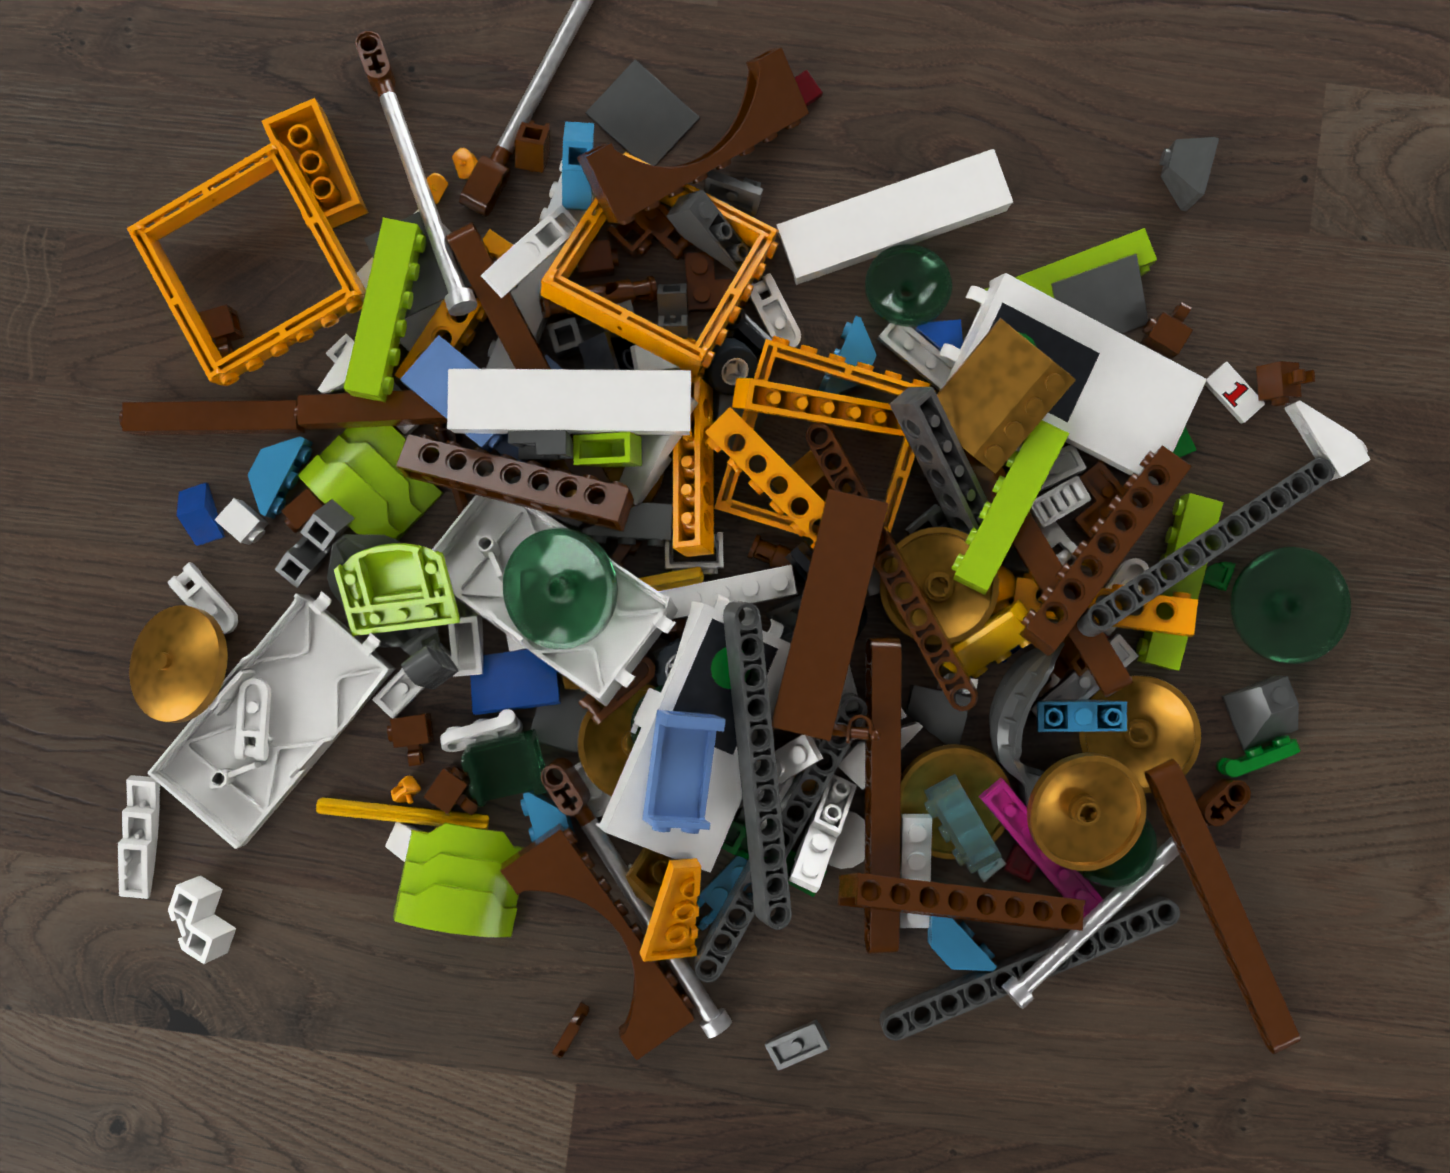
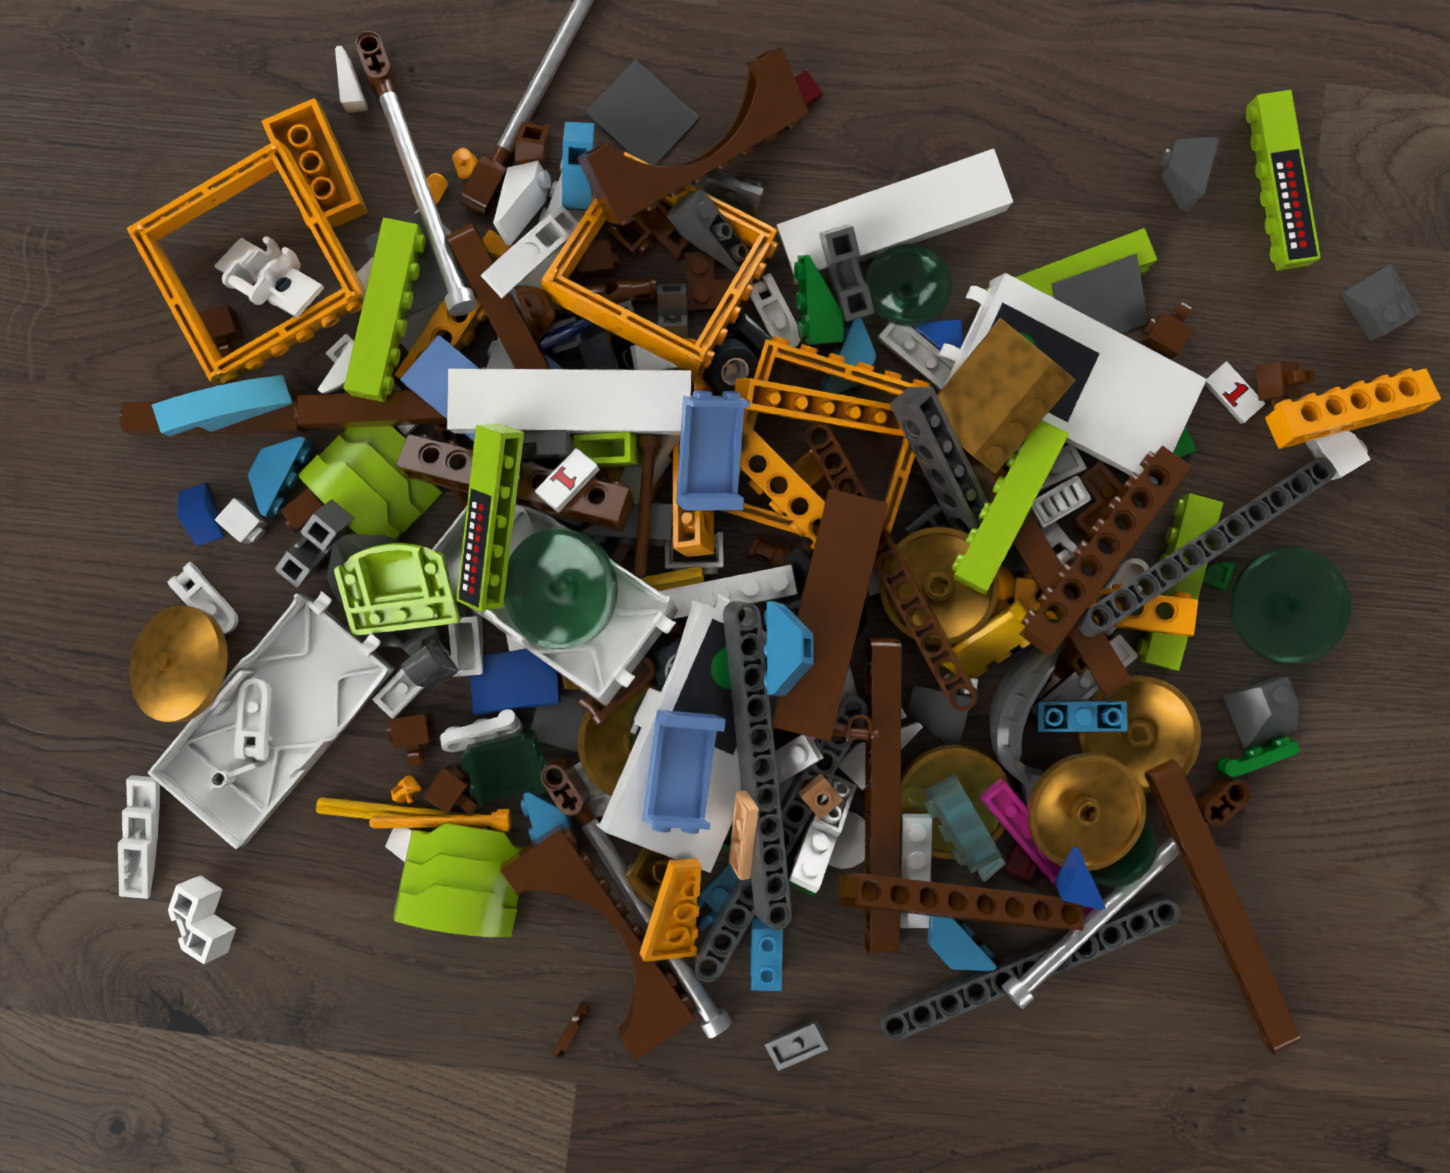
none -> medium azure slope [152,375,293,436]
none -> white piece [214,236,324,318]
none -> white slope [335,46,369,113]
none -> light orange piece [369,809,511,832]
none -> lime brick [456,424,524,611]
none -> white slope [493,160,551,245]
none -> reddish brown tile [515,285,555,338]
none -> white tile [535,448,600,513]
none -> clear blue piece [540,318,597,352]
none -> reddish brown piece [634,435,662,579]
none -> medium blue panel [676,391,750,510]
none -> light nougat tile [728,790,759,880]
none -> dark azure panel [750,916,783,991]
none -> dark azure slope [764,601,813,696]
none -> green slope [794,255,844,345]
none -> medium nougat plate [798,773,843,820]
none -> dark grey arch [819,225,875,321]
none -> blue slope [1054,846,1106,910]
none -> lime brick [1246,90,1321,271]
none -> light orange brick [1265,368,1441,449]
none -> dark grey slope [1340,264,1421,342]

